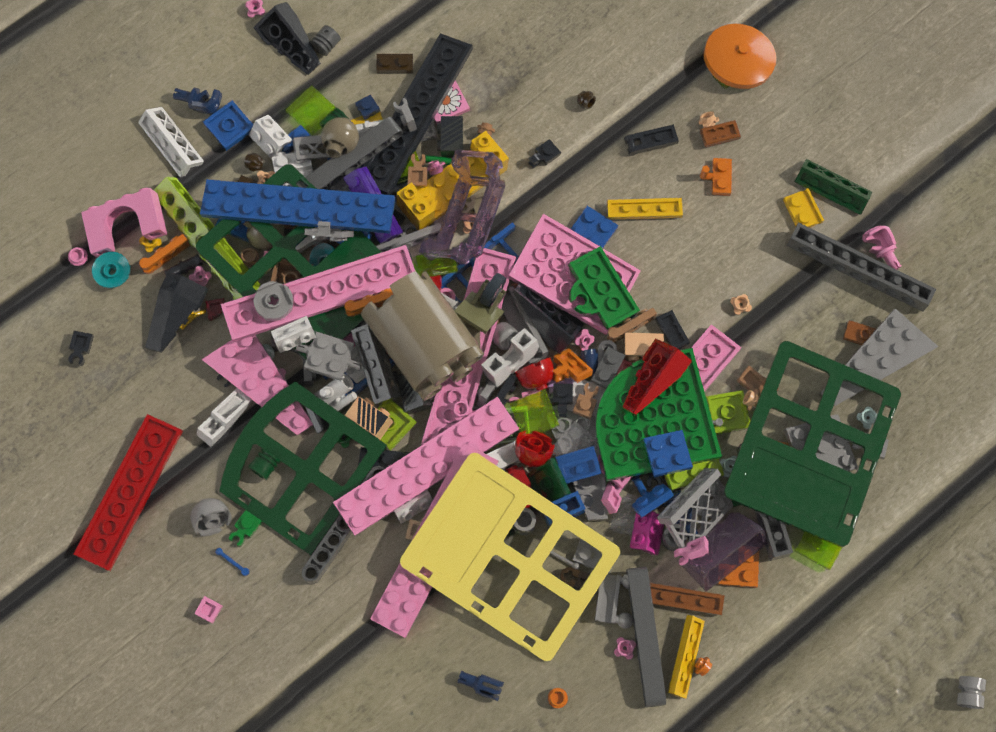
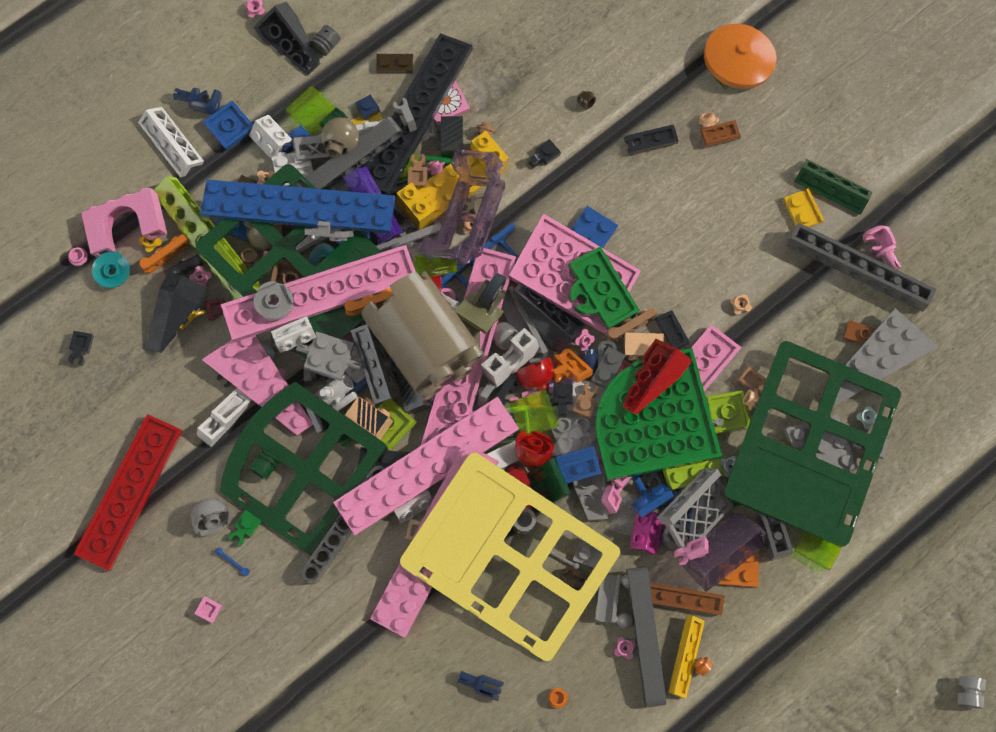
dark brown plate [244,153,264,172] -> none
blue brick [541,491,586,529] -> none
yellow plate [607,198,683,220] -> none
blue plate [644,430,693,477] -> none
orange plate [700,158,732,196] -> none

